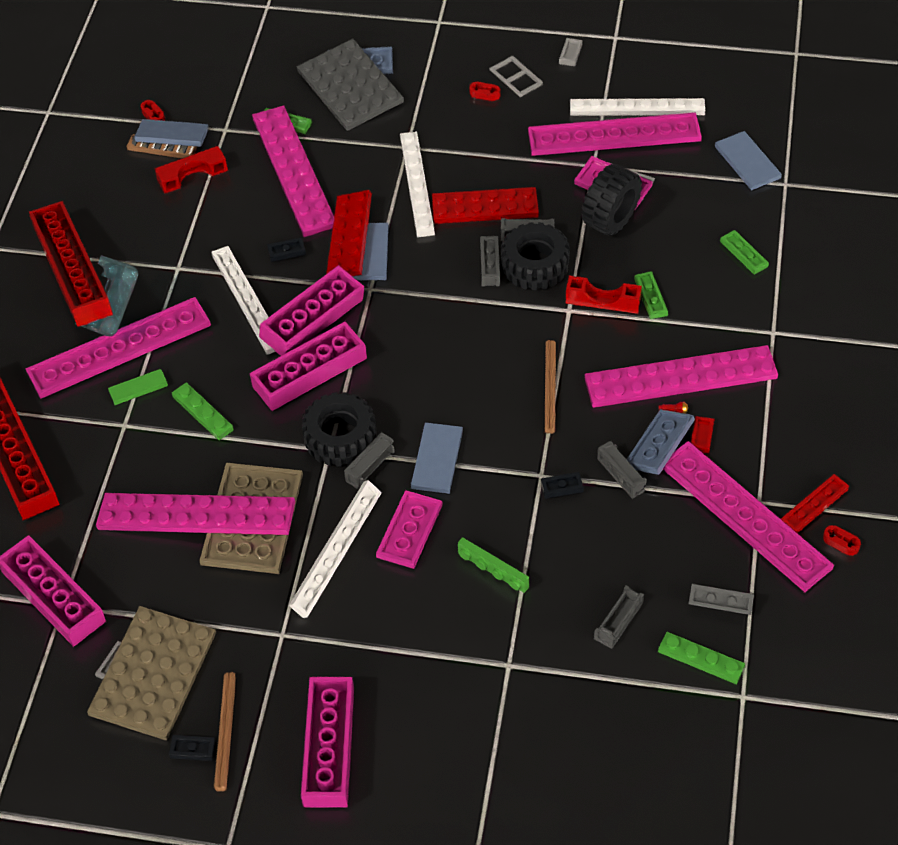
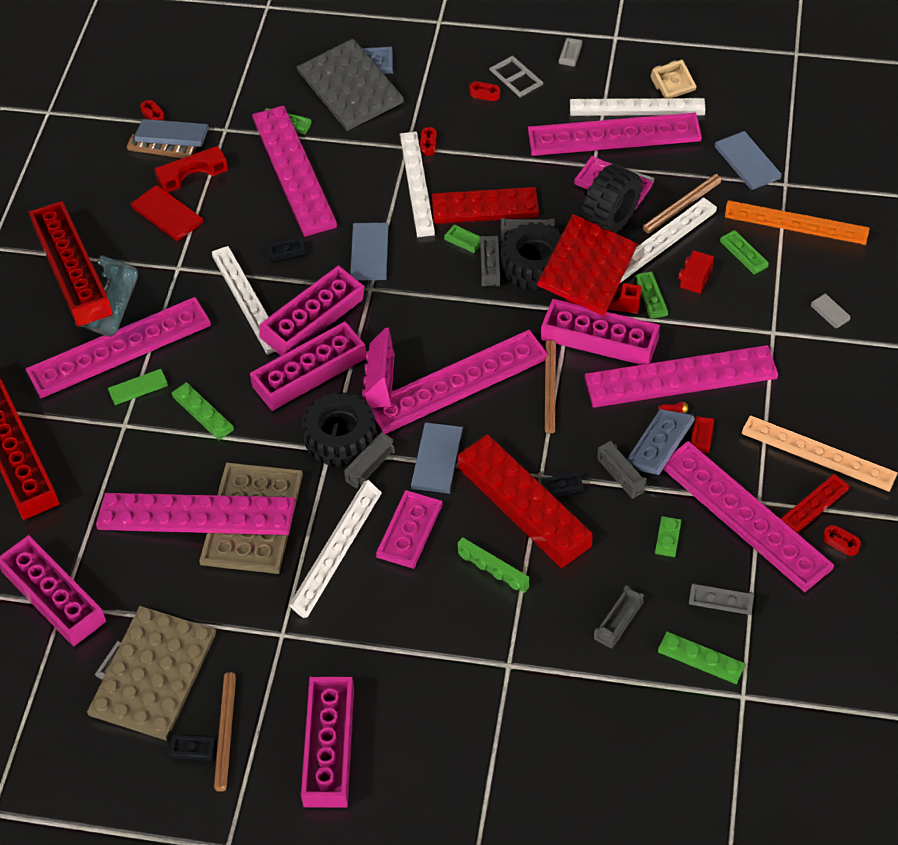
red plate [326,190,372,276] -> none
none -> red tile [131,185,203,242]
none -> dark pink slope [362,328,395,408]
none -> dark pink plate [372,330,548,434]
none -> red beam [420,127,437,156]
none -> bright green tile [444,225,480,253]
none -> red brick [458,434,593,569]
none -> red plate [537,214,638,316]
none -> dark pink brick [541,299,660,365]
none -> white plate [620,198,717,283]
none -> medium nougat axle [643,174,721,234]
none -> tan plate [650,60,696,99]
none -> bright green plate [655,516,681,557]
none -> red brick [678,250,714,294]
none -> orange plate [725,200,870,245]
none -> light nougat plate [742,416,897,492]
none -> light grey tile [811,294,850,329]

